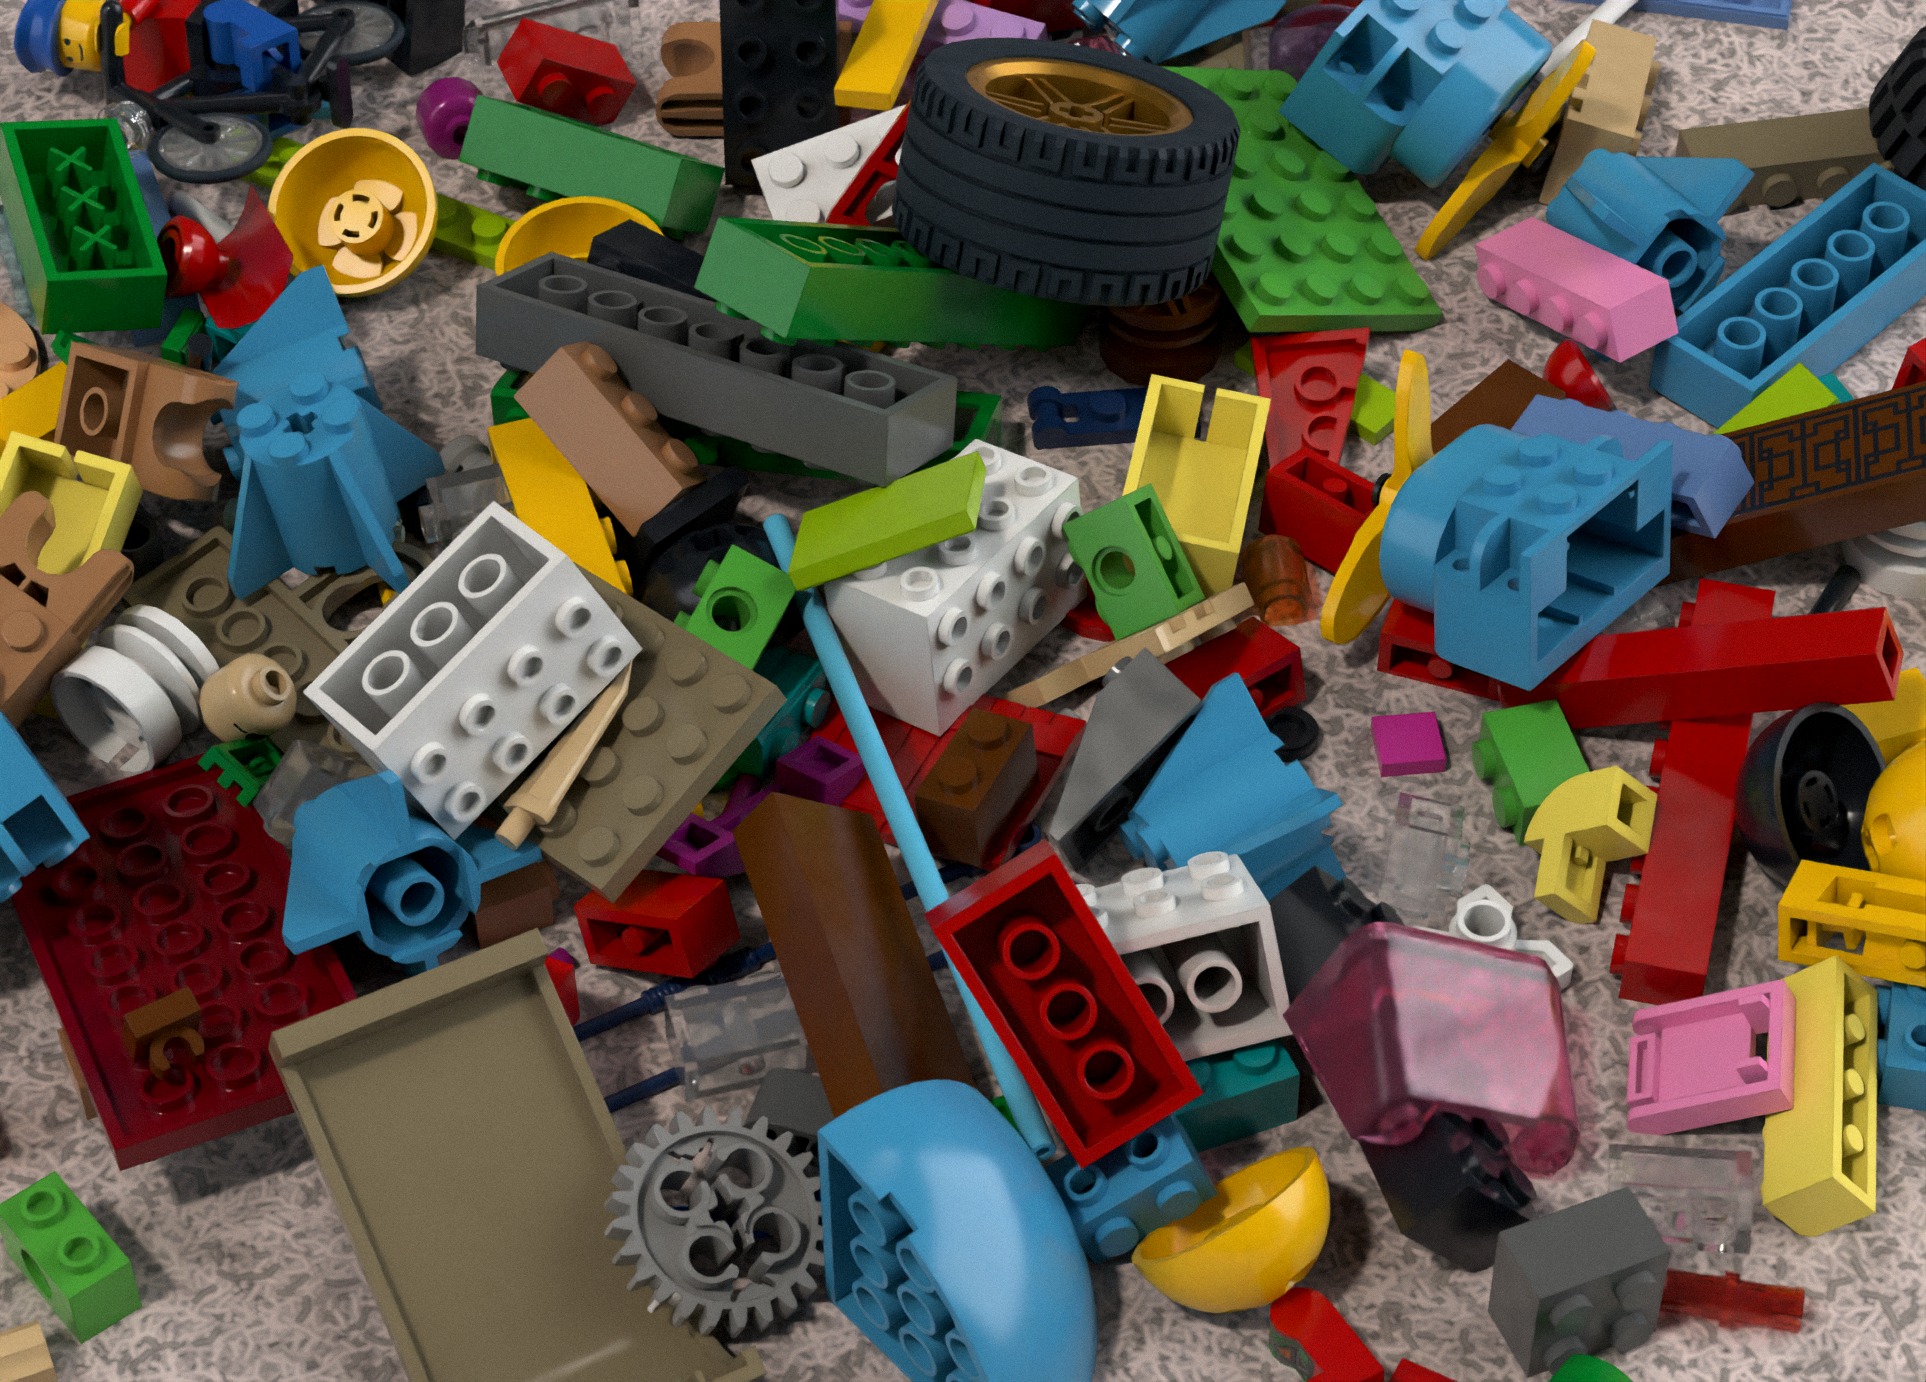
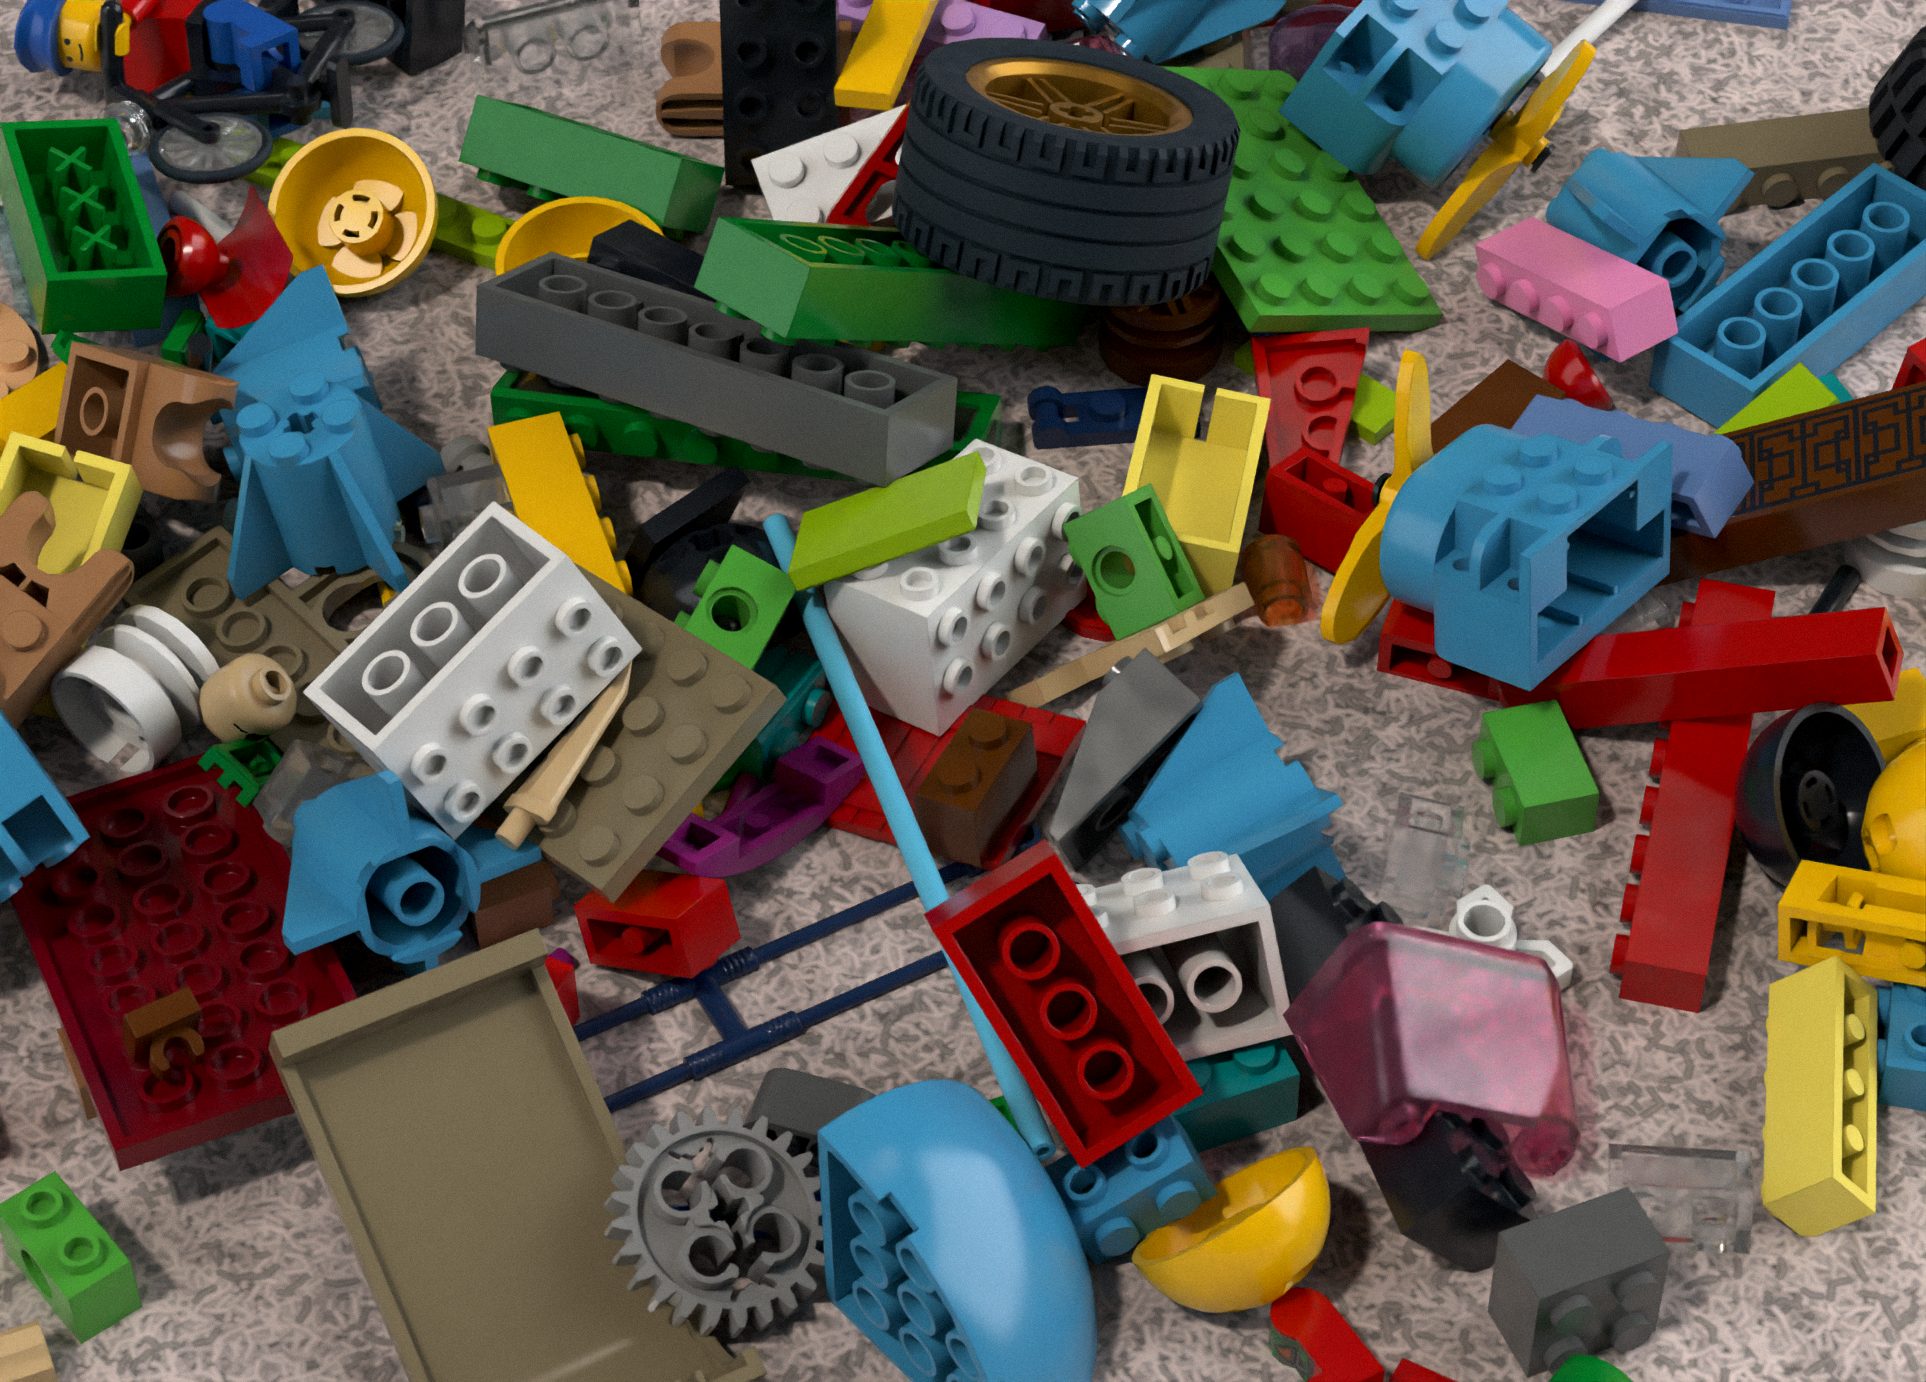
magenta head [416,77,484,160] -> none
red brick [496,18,637,126] -> none
medium nougat brick [513,340,708,538] -> none
clear brick [664,971,818,1102] -> none
reddish brown brick [732,791,977,1119] -> none
red brick [1164,616,1306,719] -> none
black tile [1263,706,1319,763] -> none
dark pink tile [1370,711,1446,777] -> none
light yellow brick [1524,765,1658,924] -> none
tan wedge [1539,19,1661,205] -> none
bright pink container [1626,979,1796,1135] -> none
clear red pin [1659,1268,1805,1334] -> none

